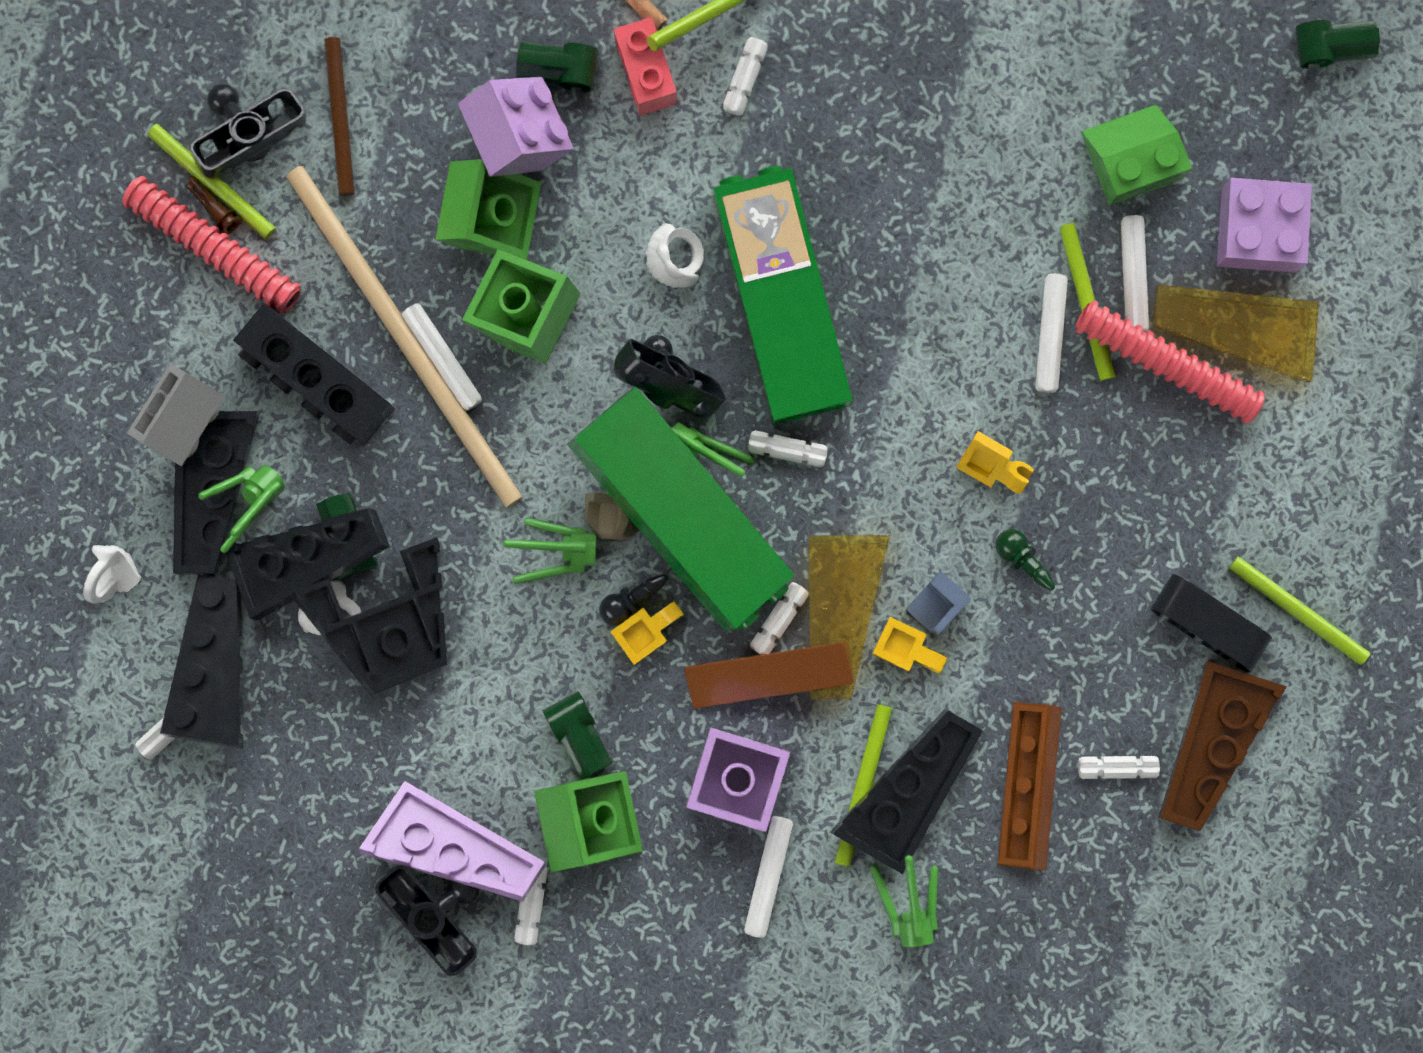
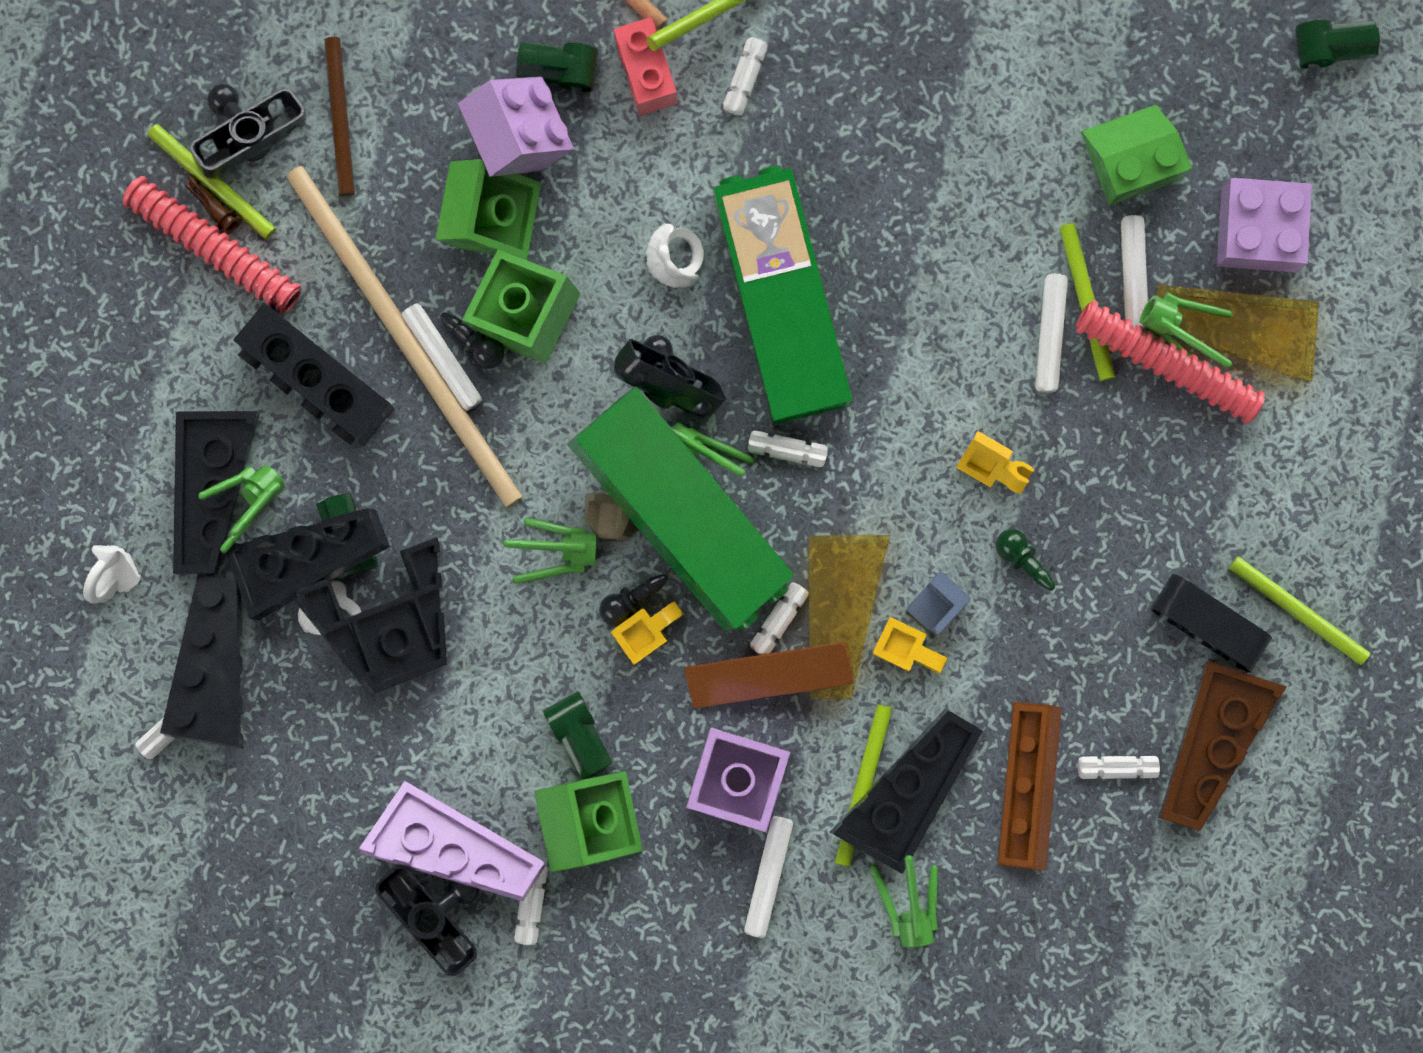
light grey brick [127,363,225,466] -> none
none -> black bar [440,312,504,369]
none -> bright green plant [1139,292,1232,368]

